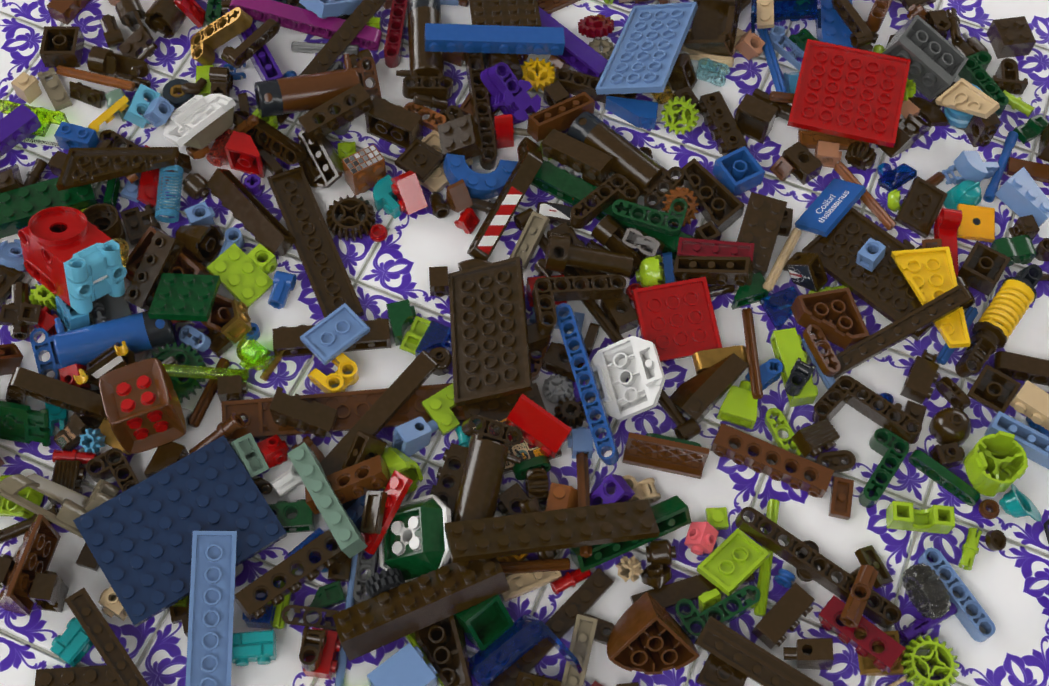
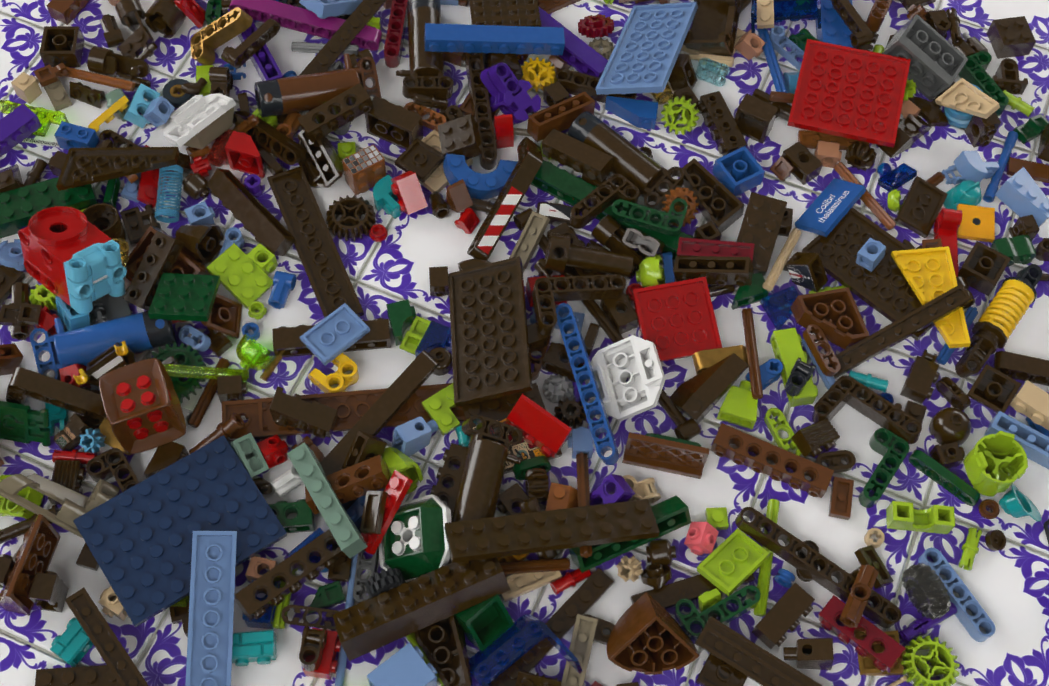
pearl gold bracket [221,299,252,344] -> none
none -> reddish brown plate [33,63,69,87]
none -> red gear [190,155,212,178]
none -> nougat brick [245,556,278,582]
none -> lime plate [248,301,267,320]
none -> dark orange piece [276,112,301,140]
none -> teal pin [849,370,889,392]
none -> tan bush [864,528,885,548]

